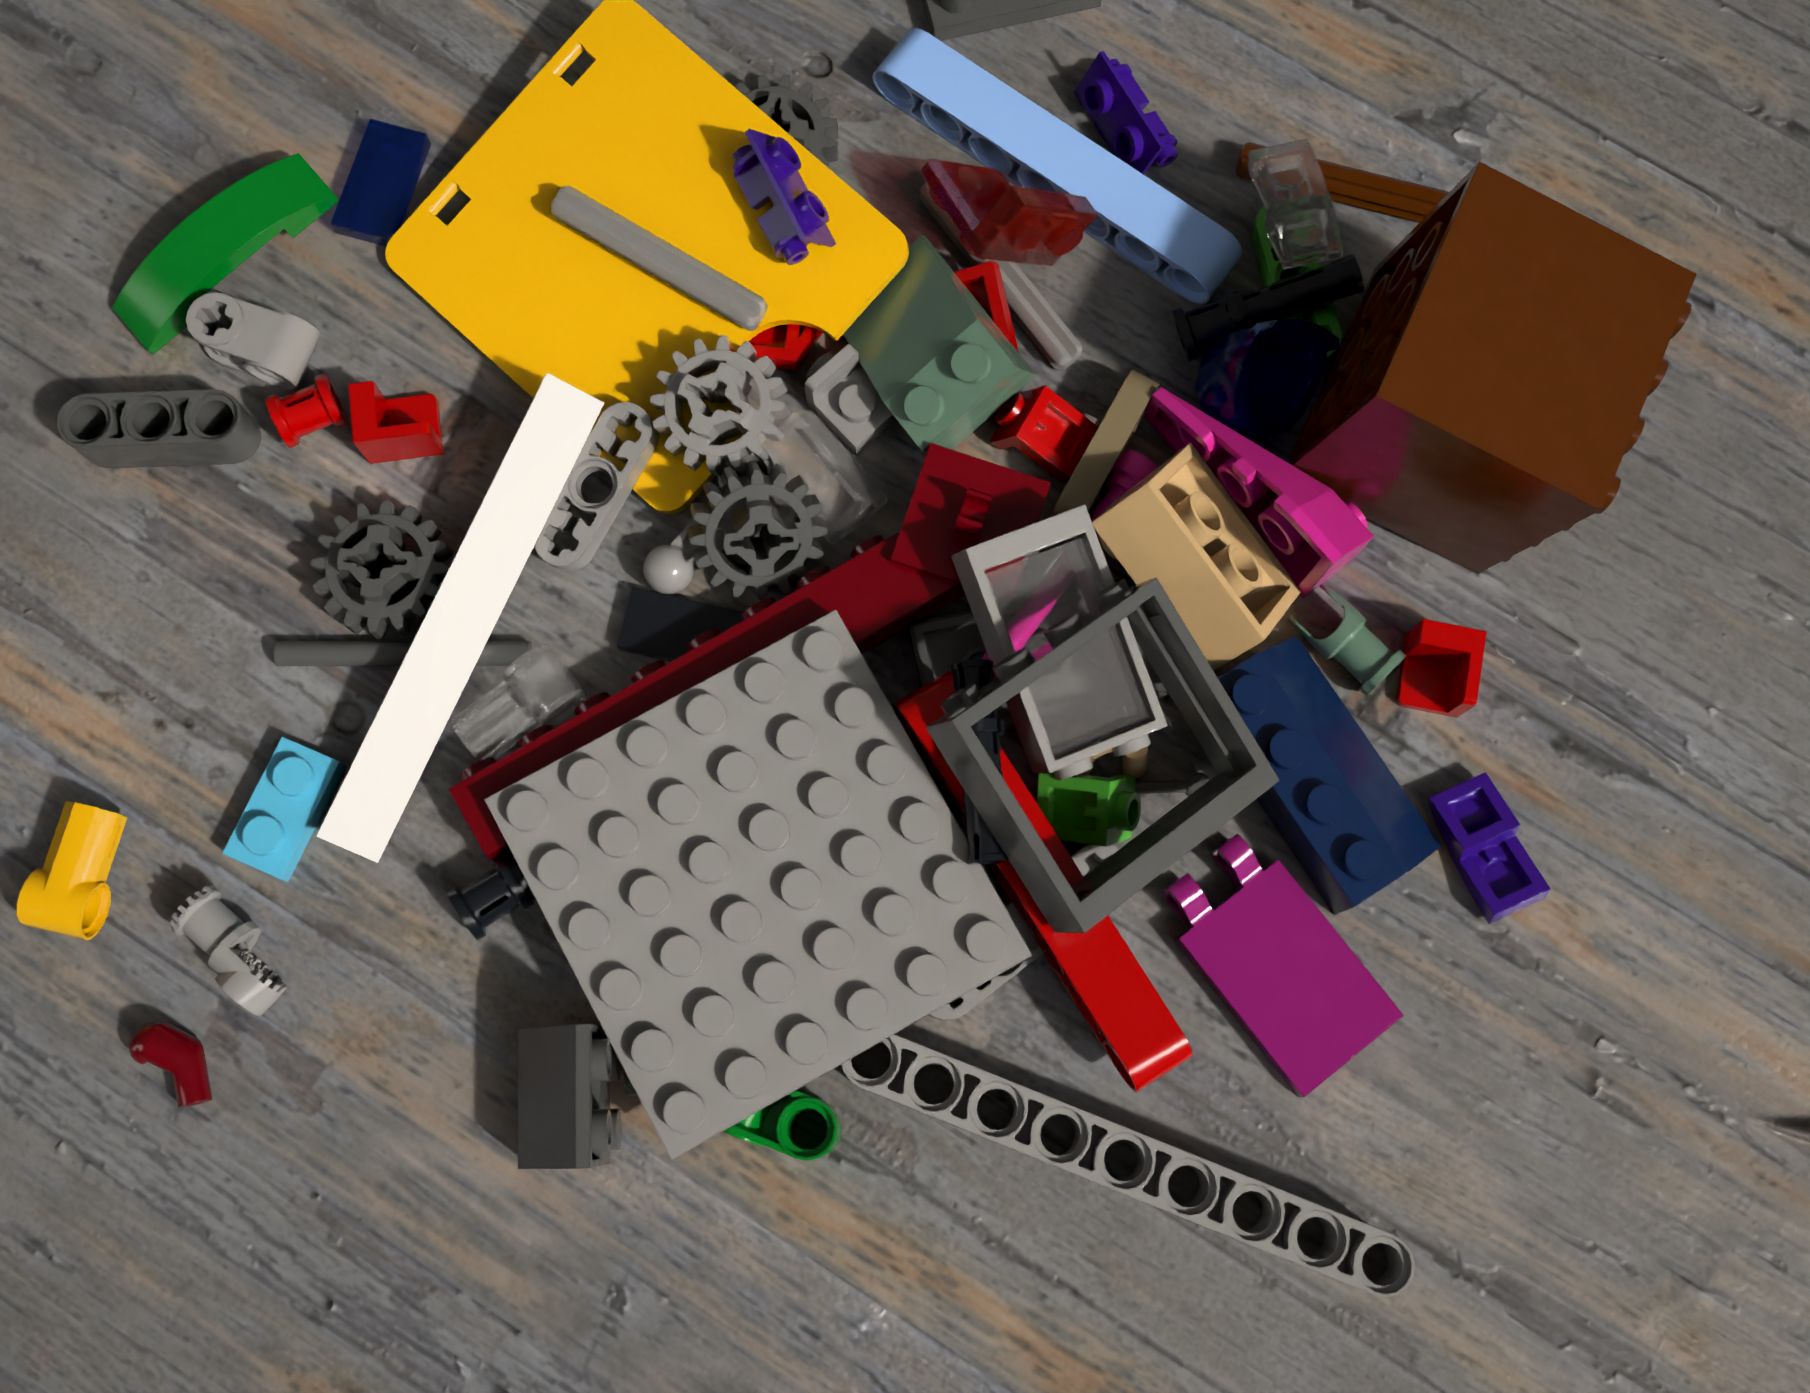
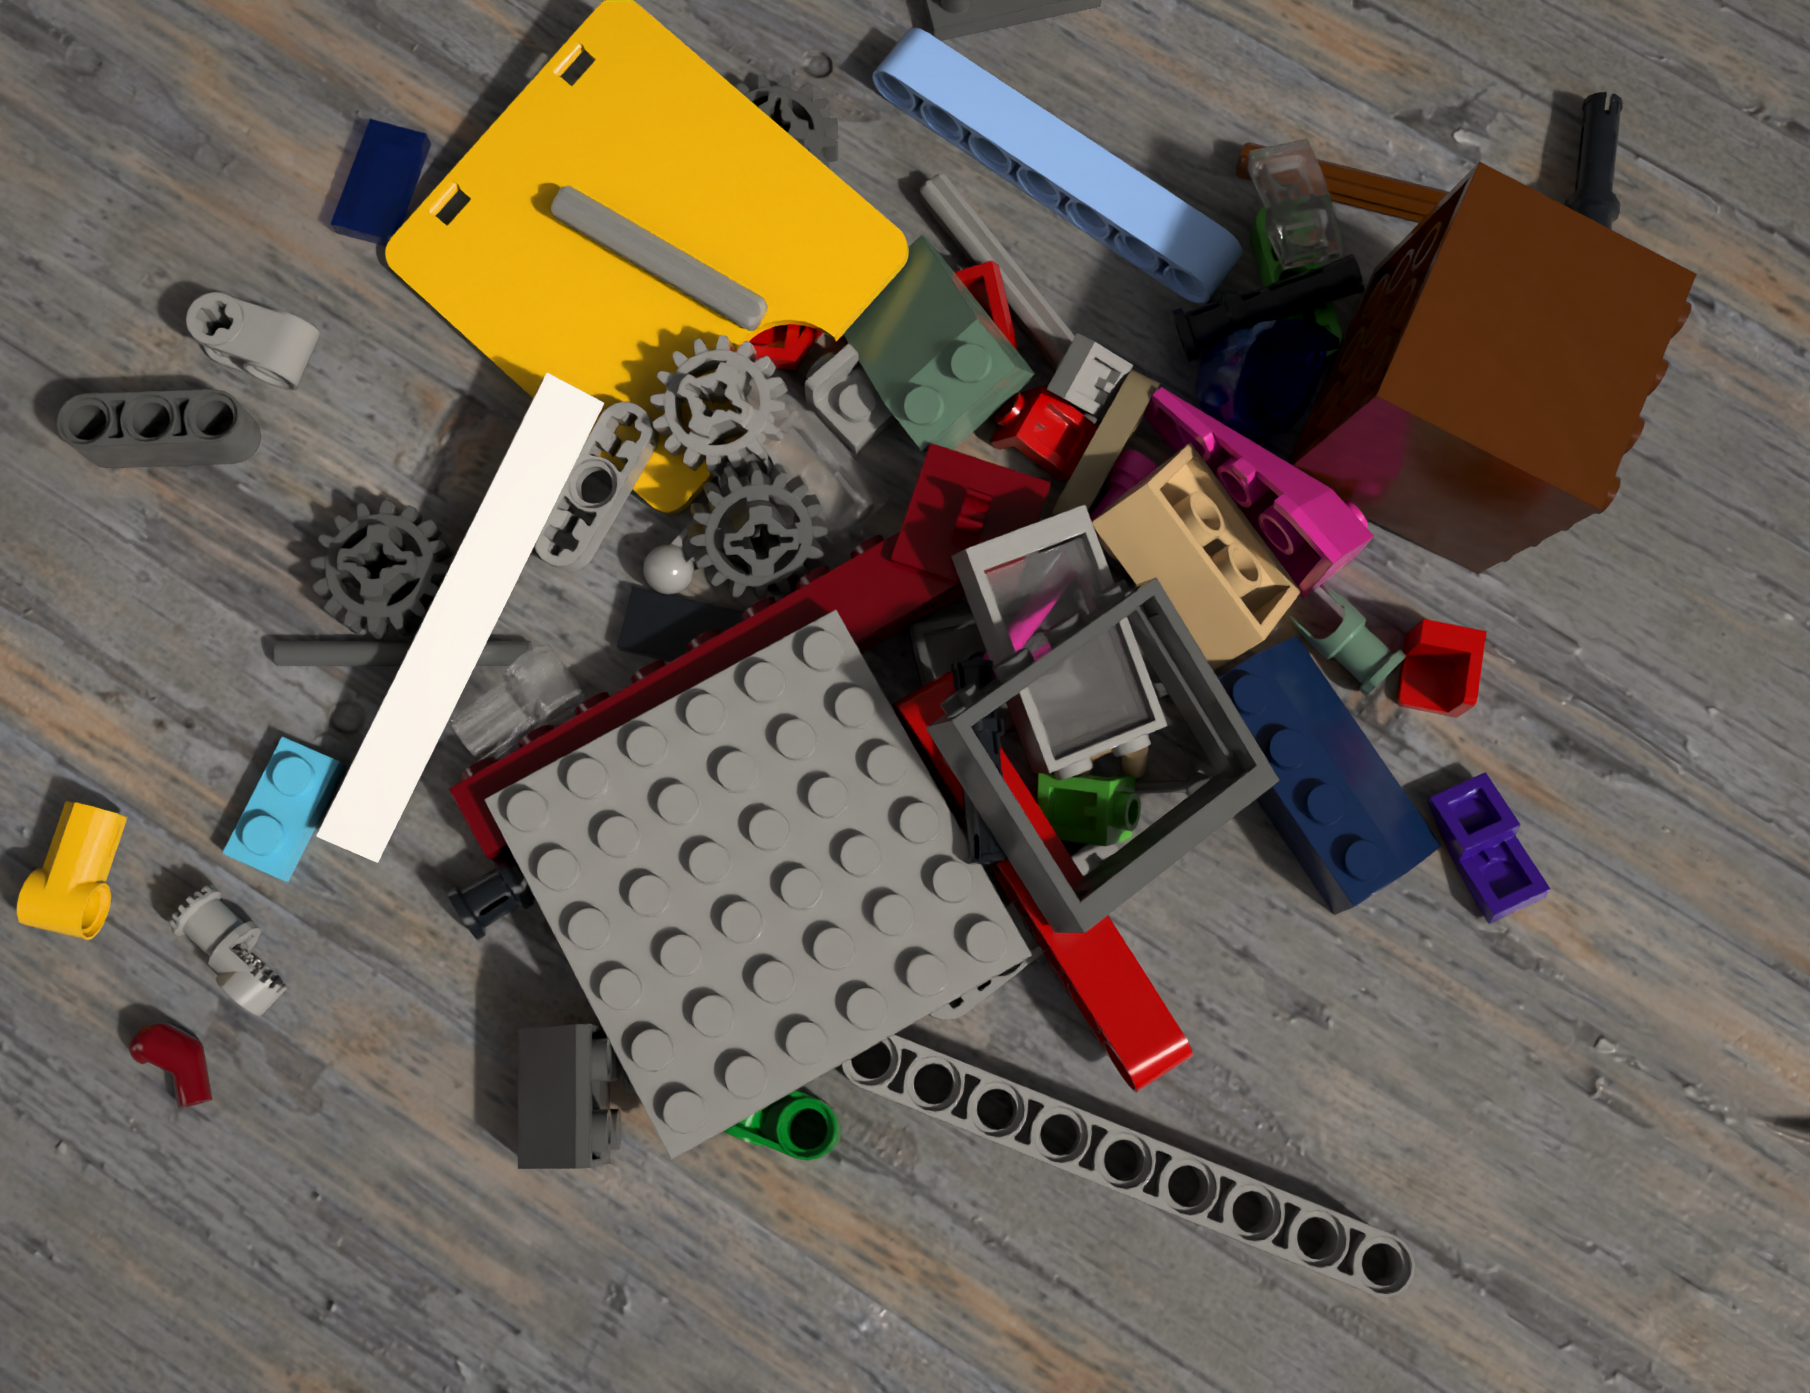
green slope [112,153,339,355] -> none
red bush [265,373,349,448] -> none
red panel [348,381,444,464] -> none
dark purple hinge [731,129,836,265] -> none
clear red bracket [921,159,1098,266] -> none
dark purple hinge [1073,51,1178,175] -> none
magenta tile [1161,834,1404,1097] -> none
none -> light grey bracket [1047,333,1133,420]
none -> black pin [1564,92,1623,230]

